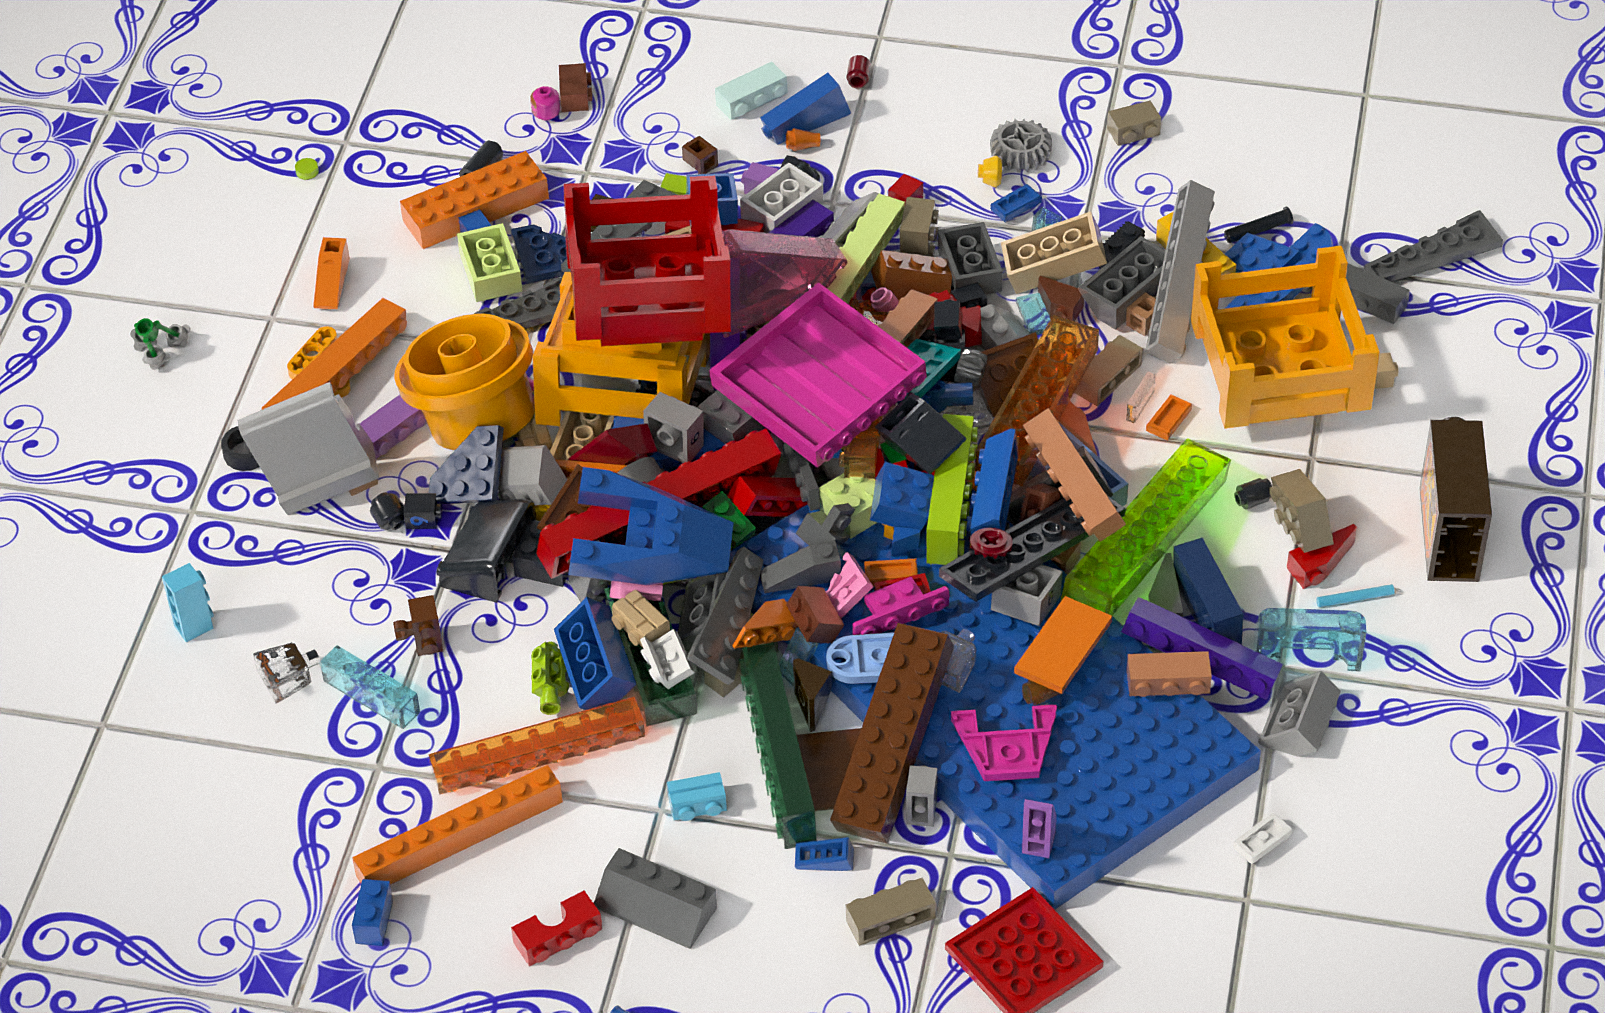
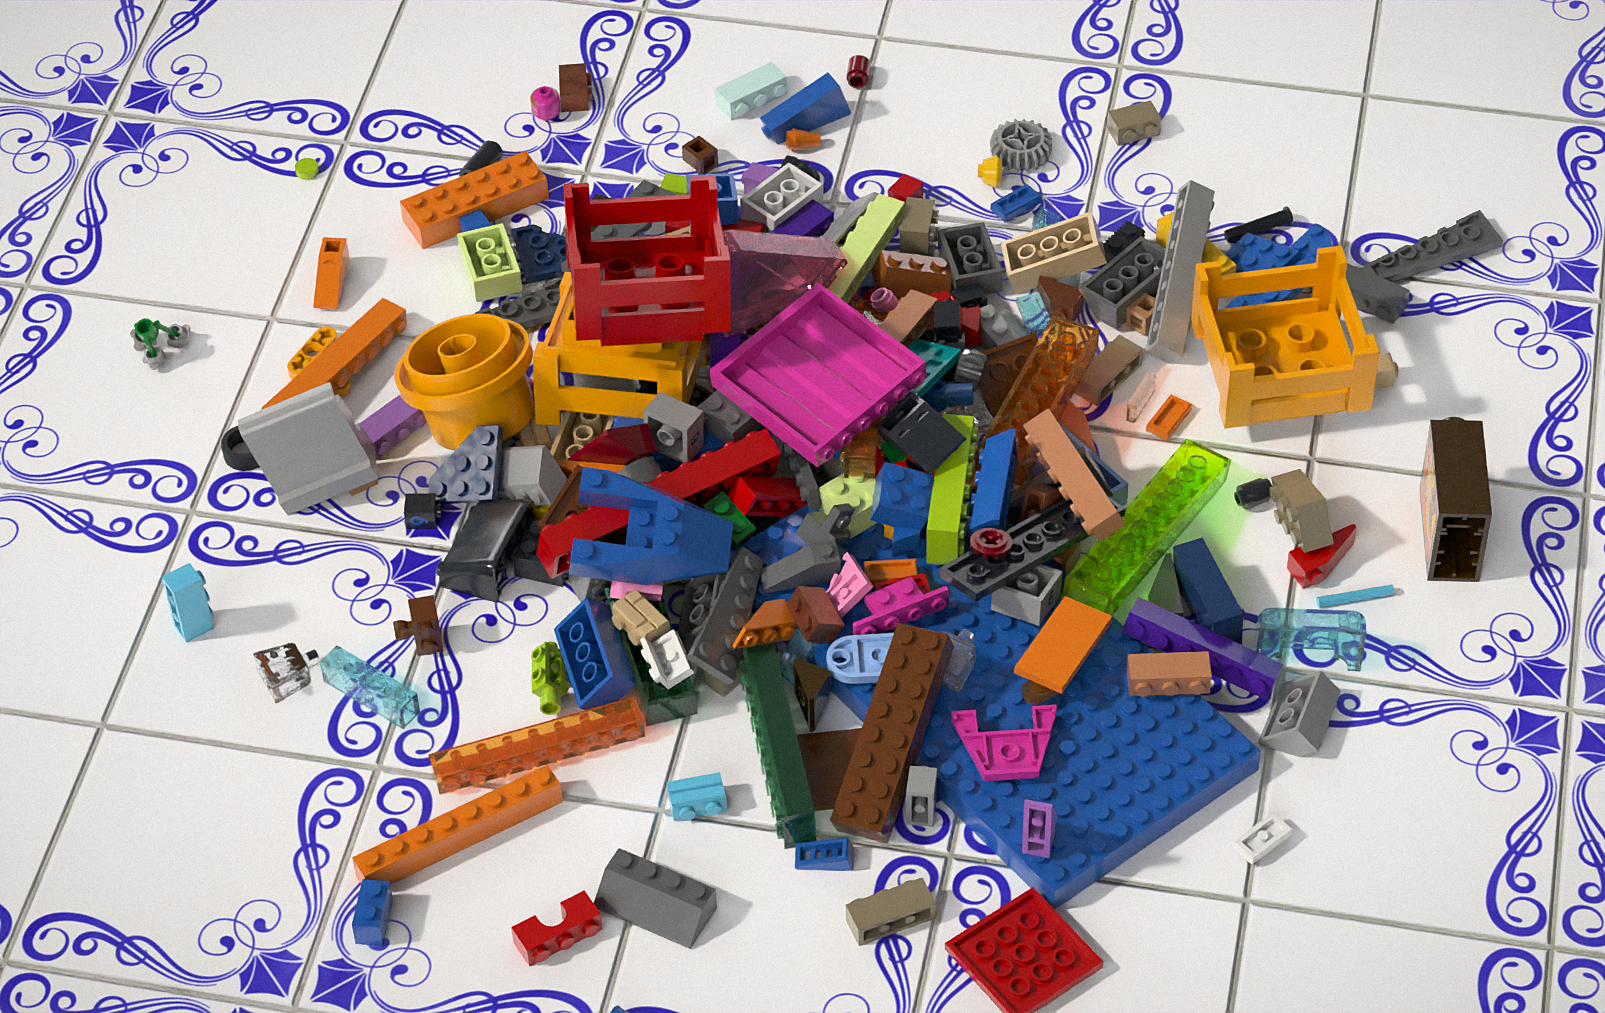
black head [370,492,405,530] -> none

